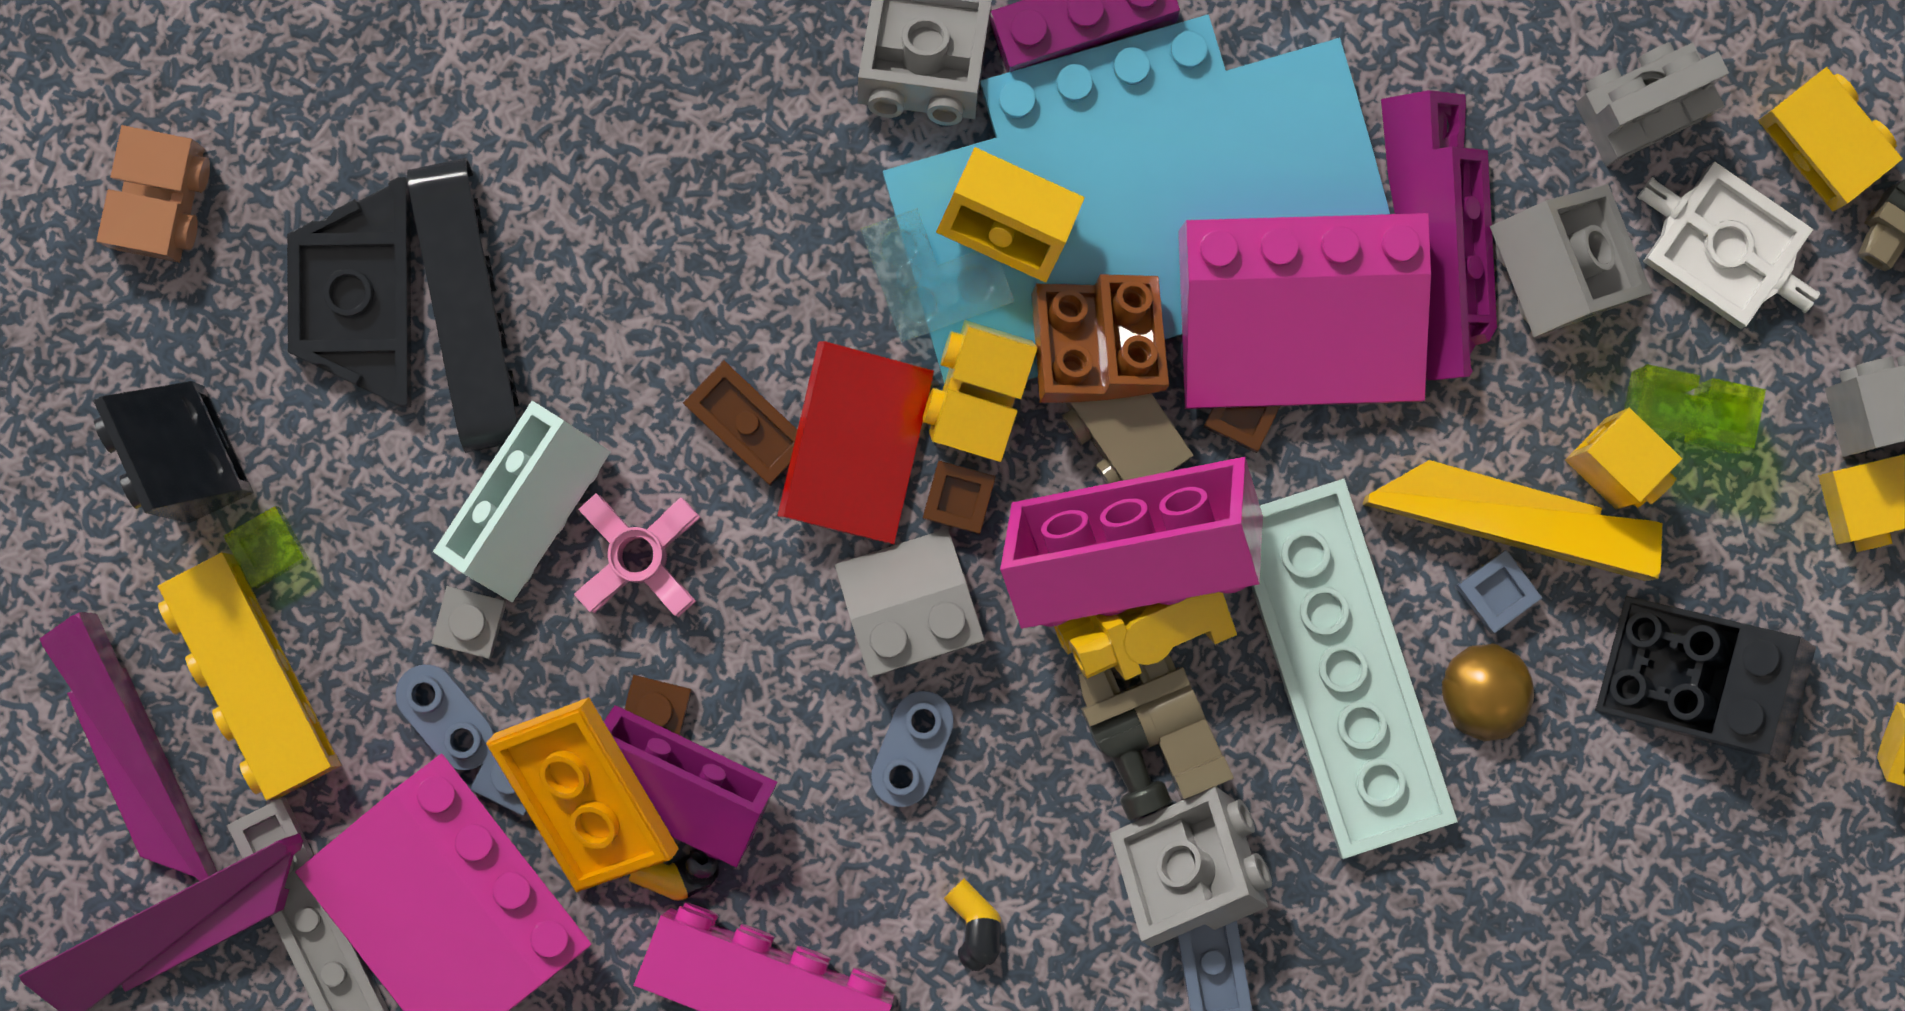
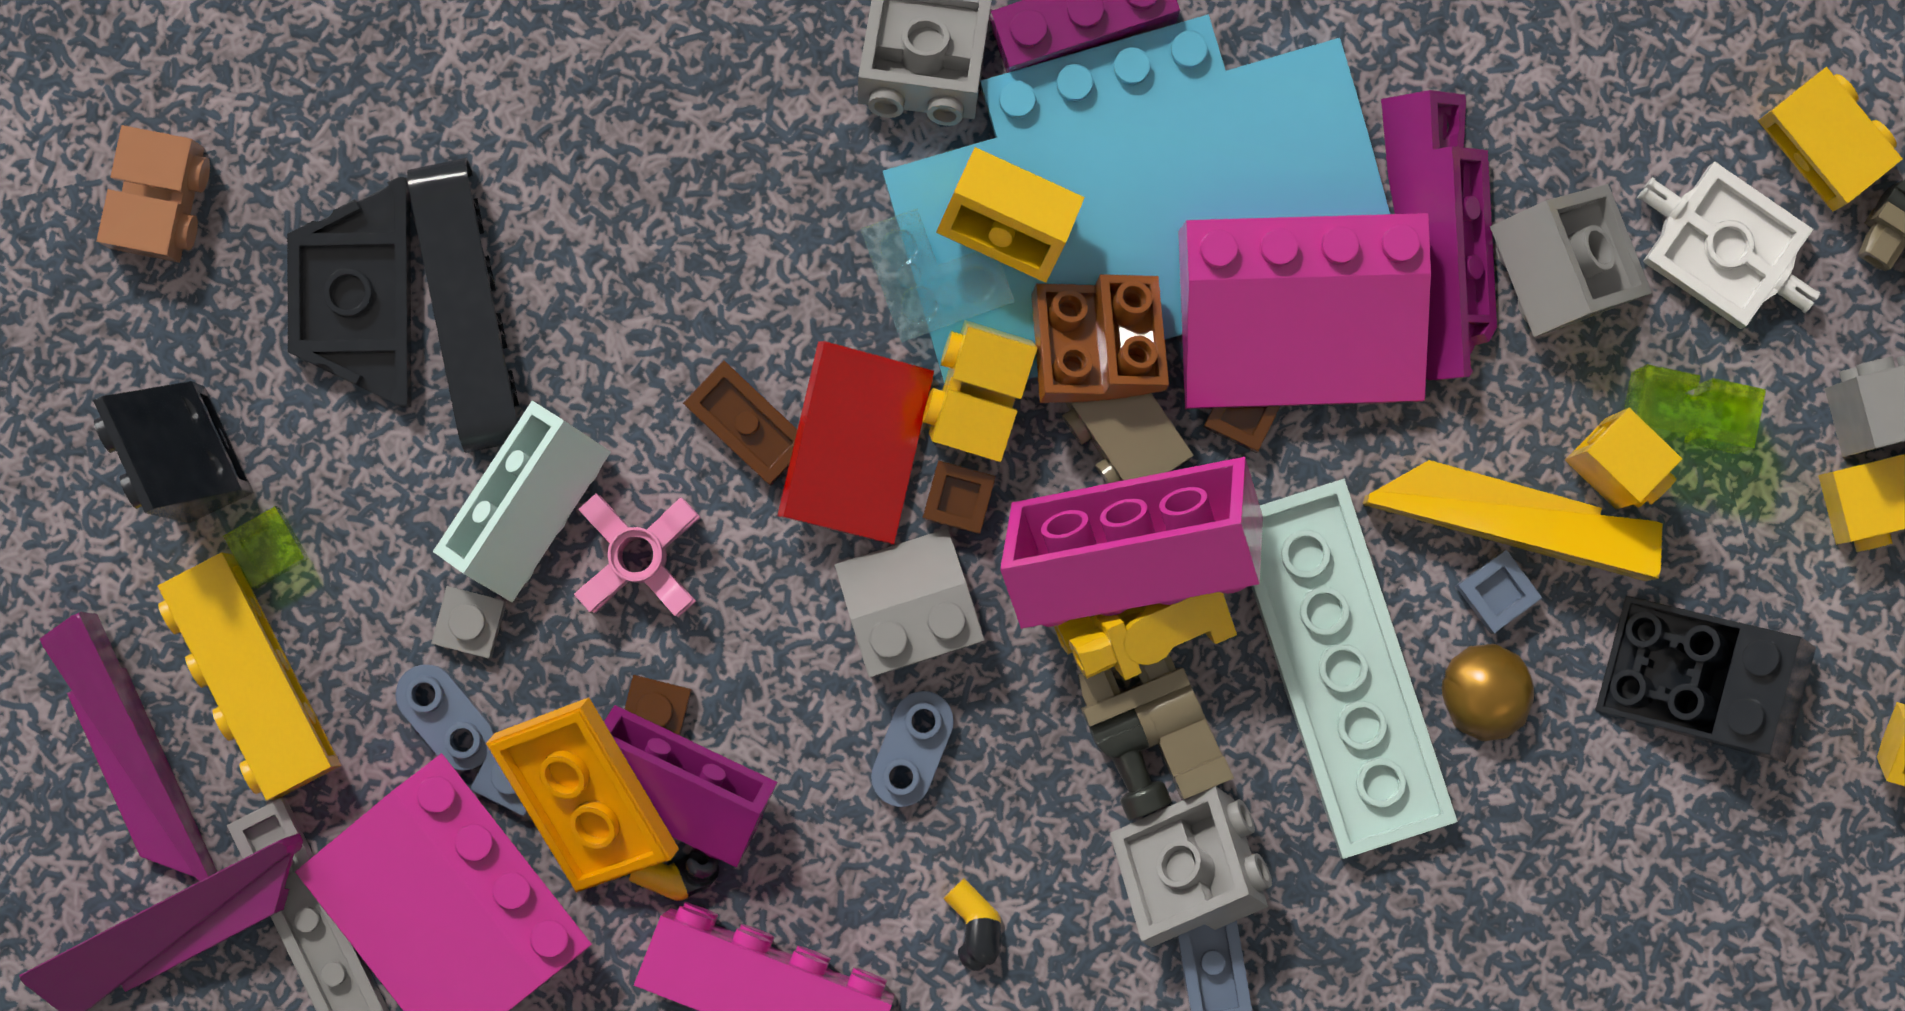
light grey brick [1575,42,1729,167] -> none

